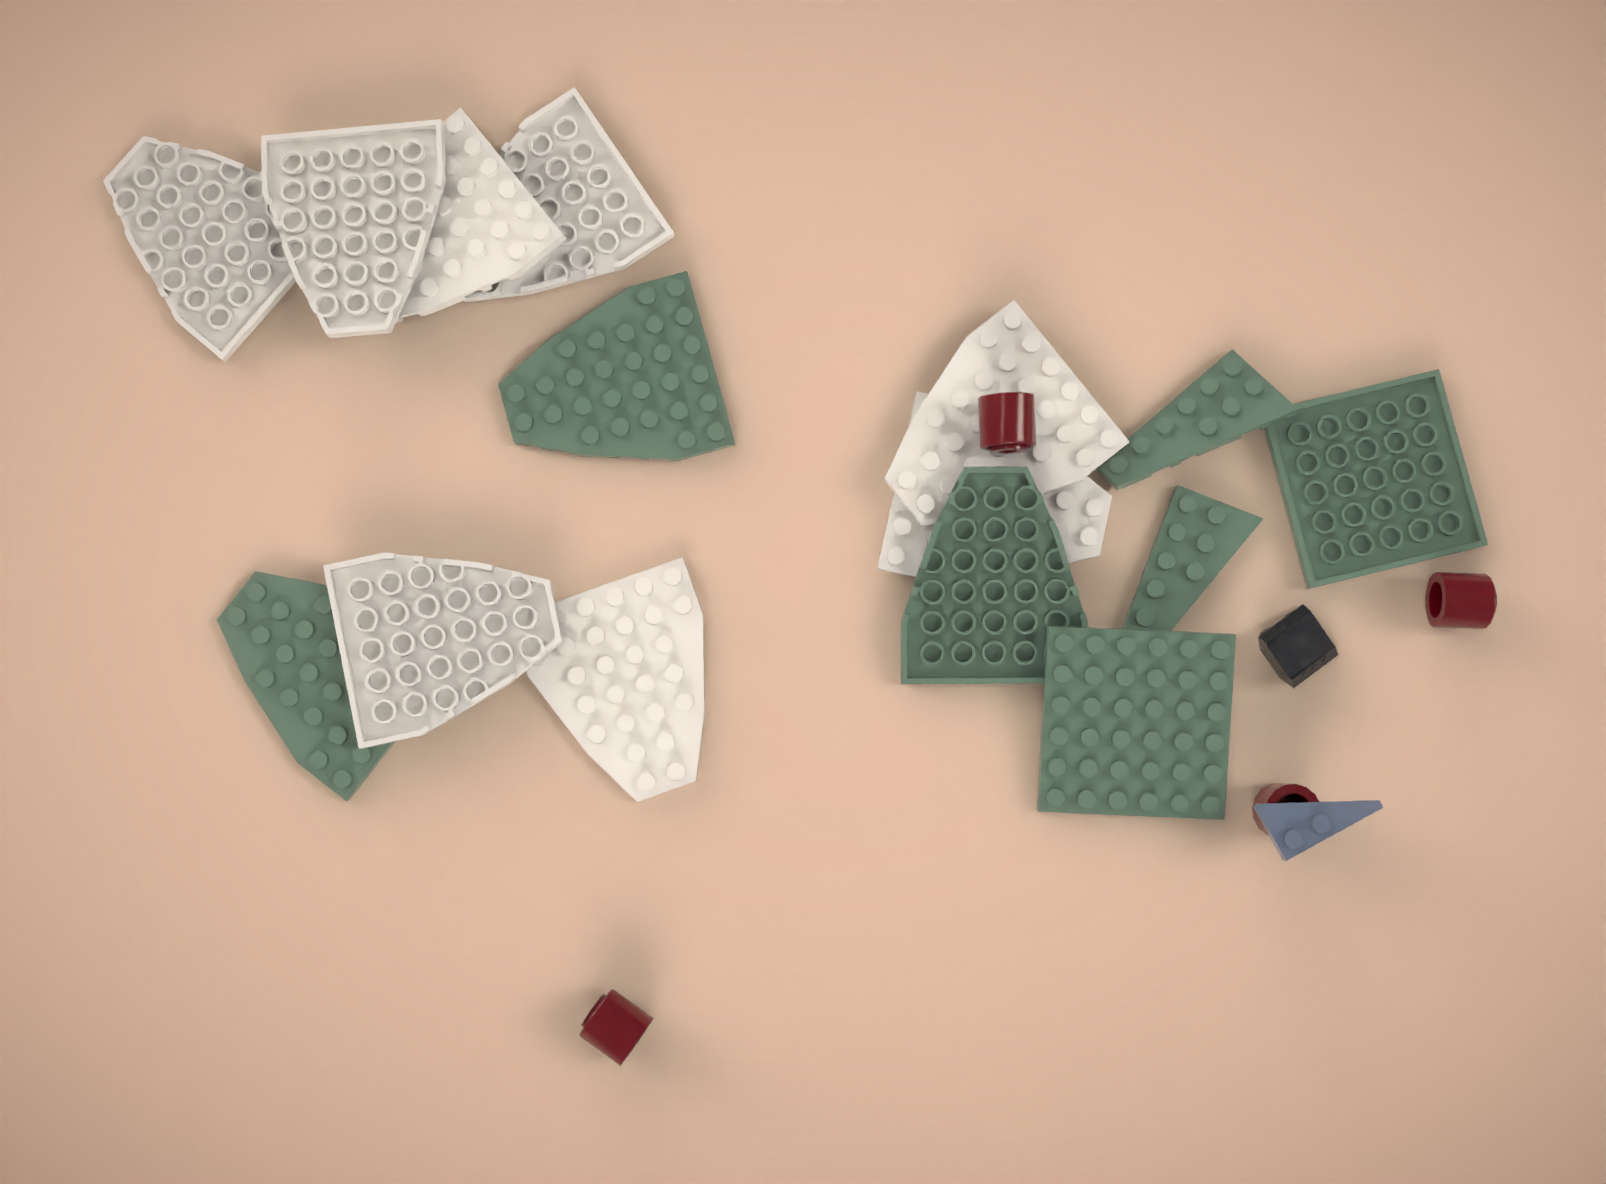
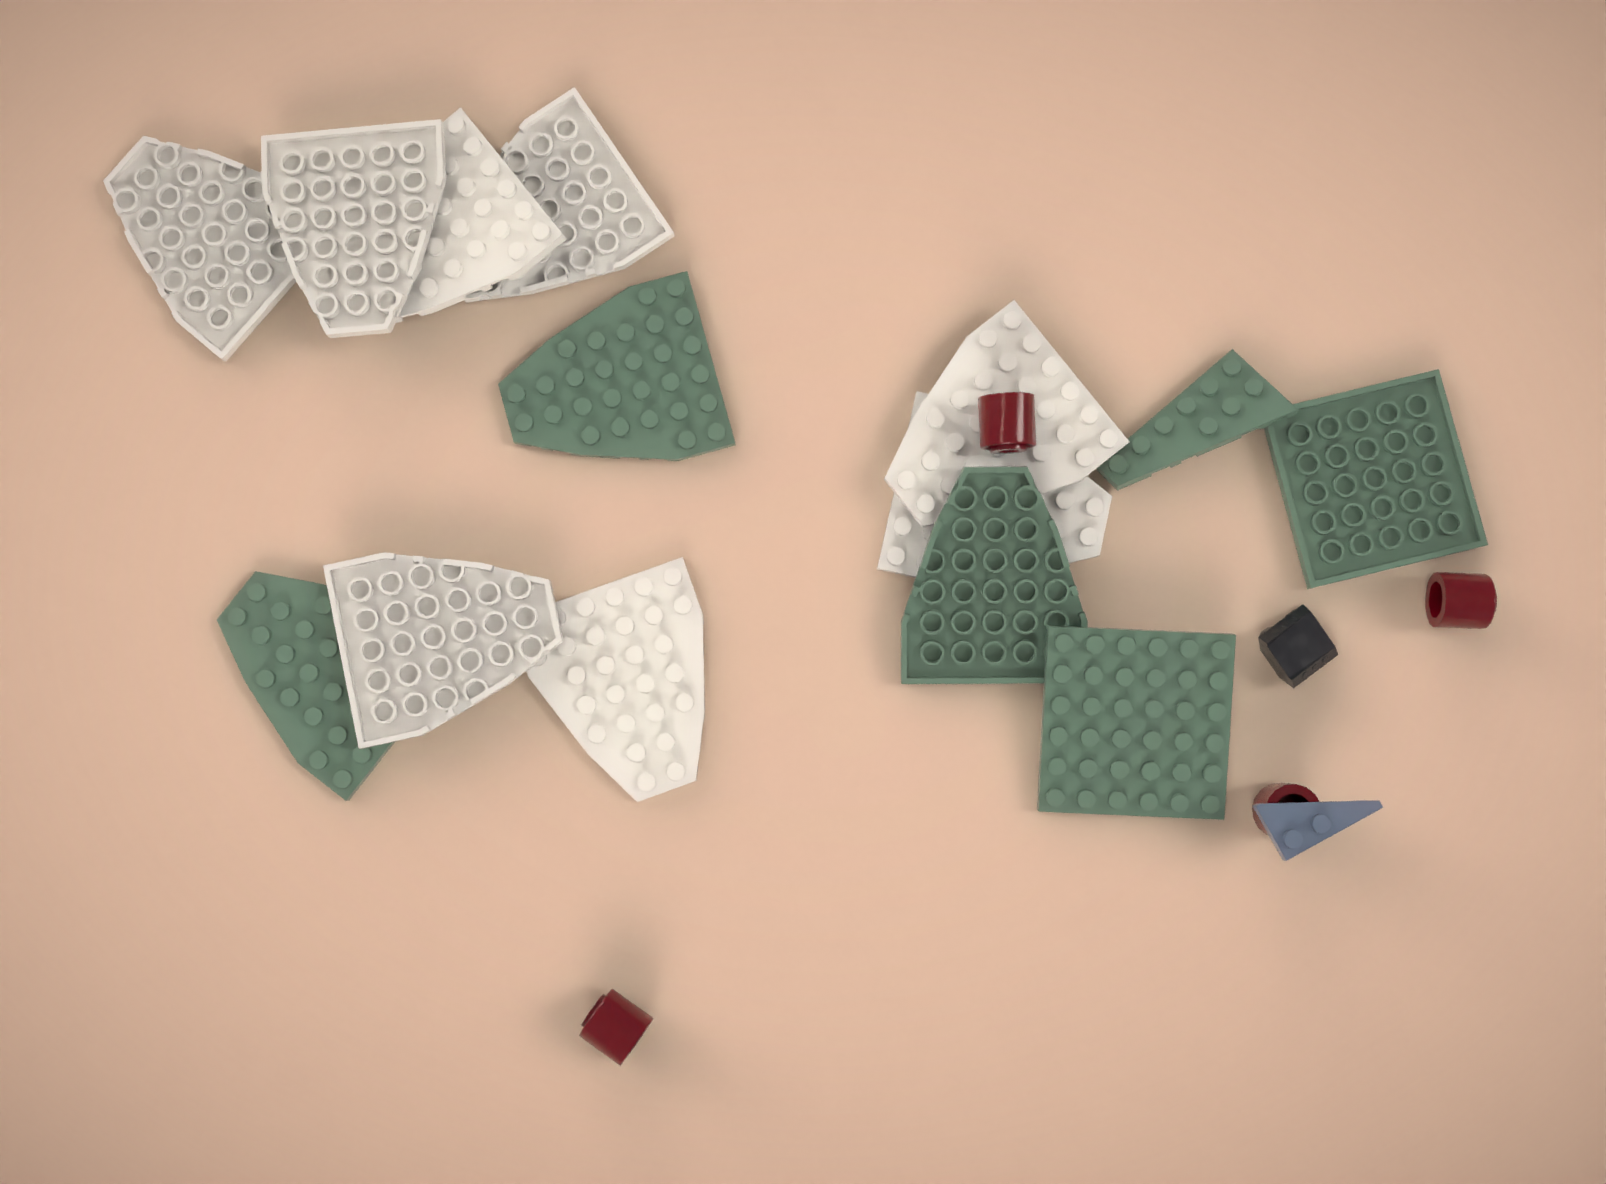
sand green wing [1121,485,1263,631] -> none

